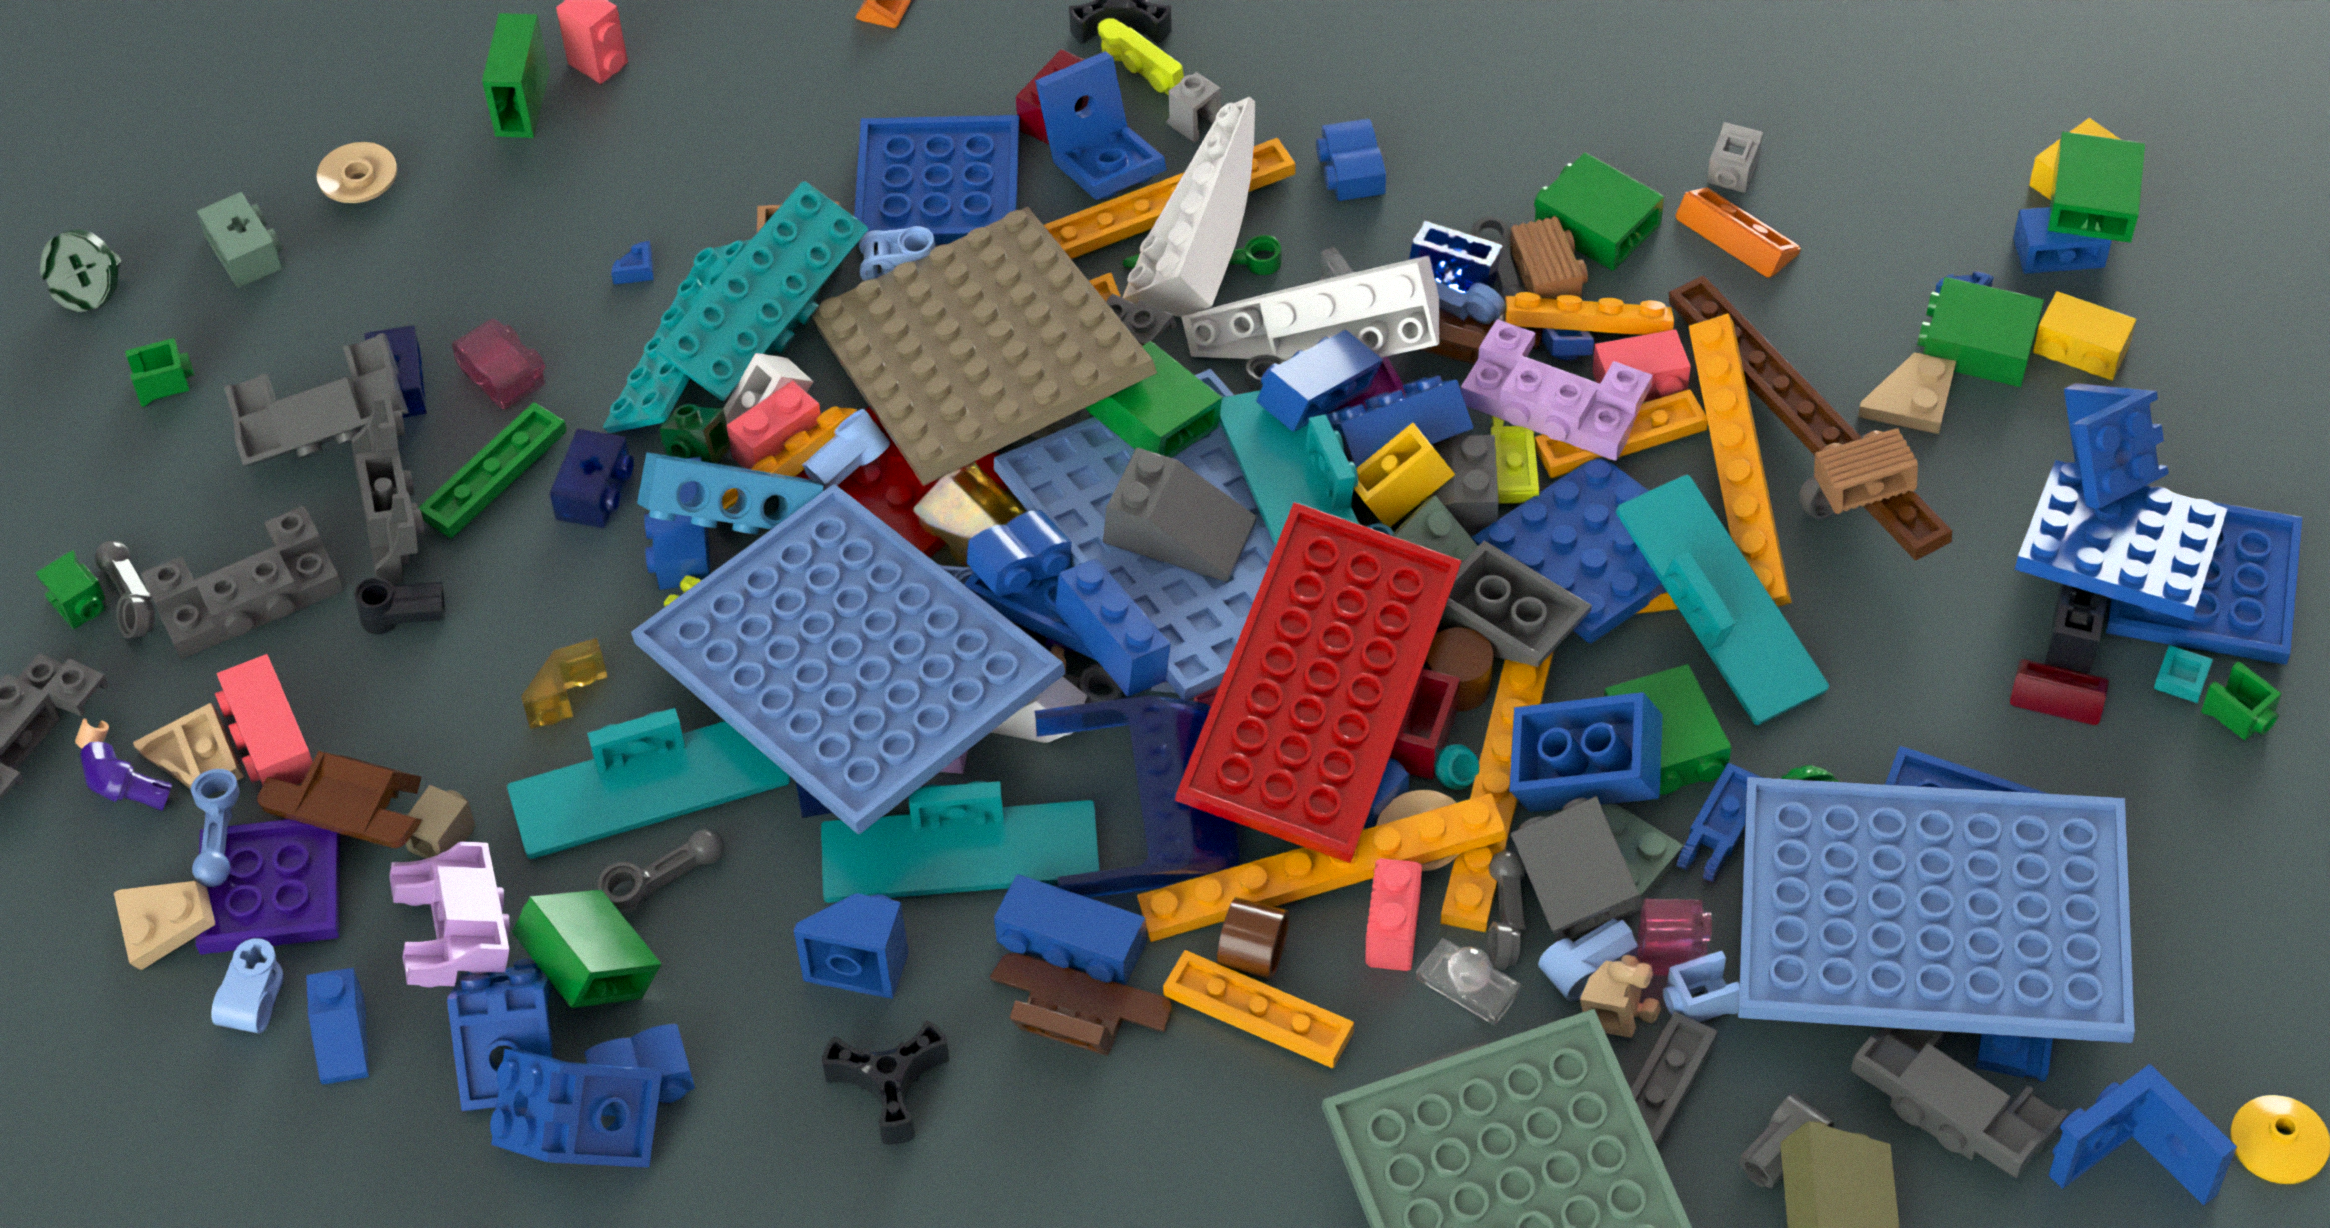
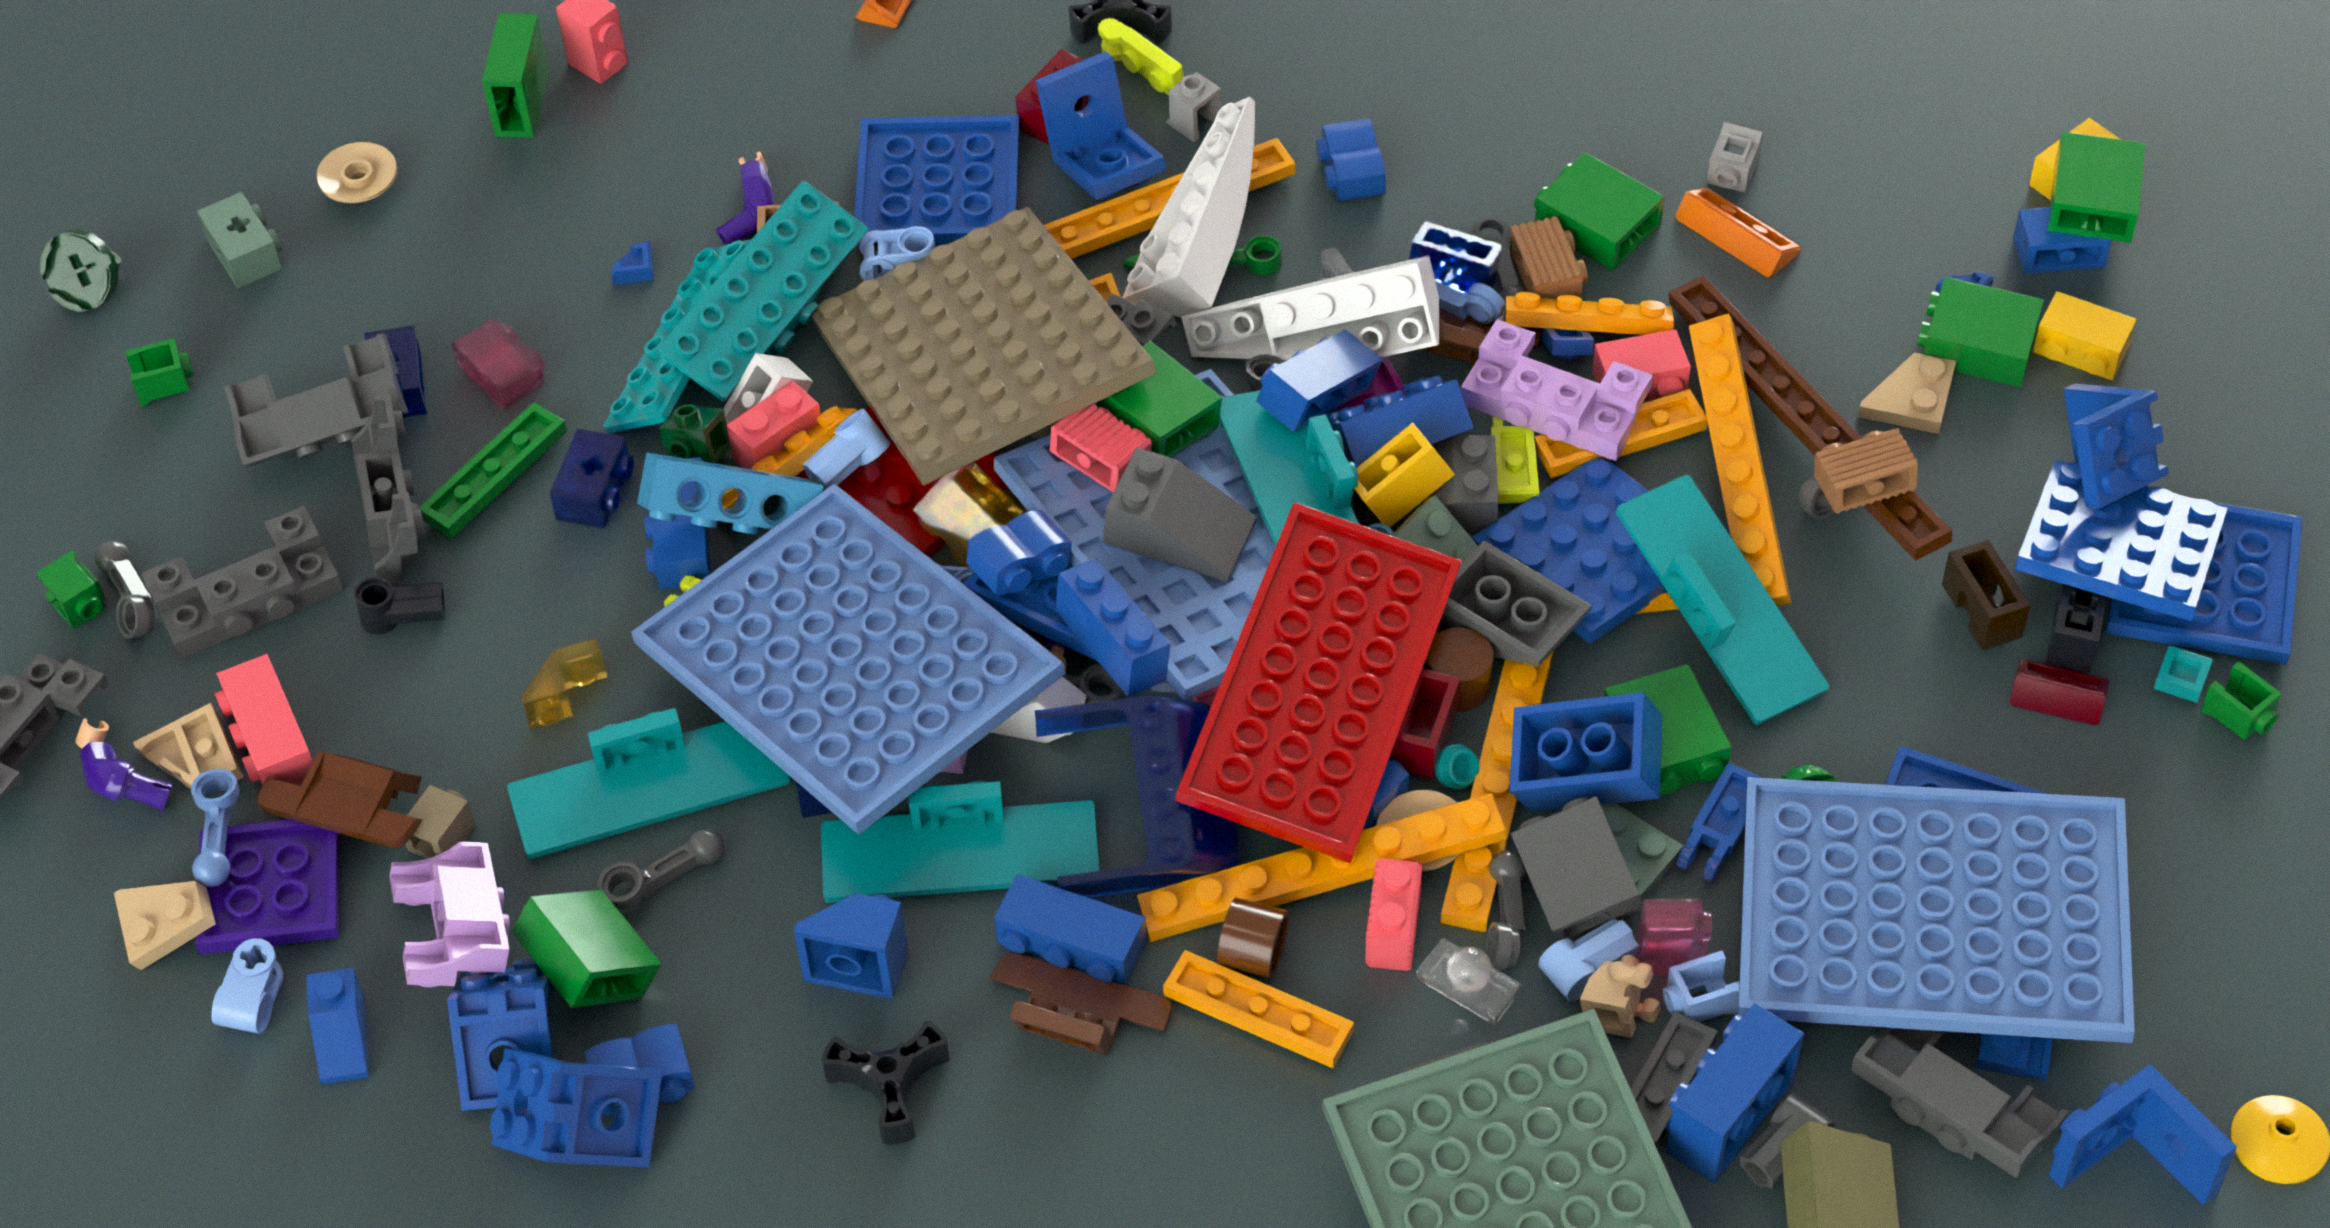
none -> dark purple arm [716,152,775,245]
none -> coral brick [1049,403,1152,493]
none -> blue brick [1665,1003,1804,1184]
none -> dark brown brick [1942,540,2031,650]

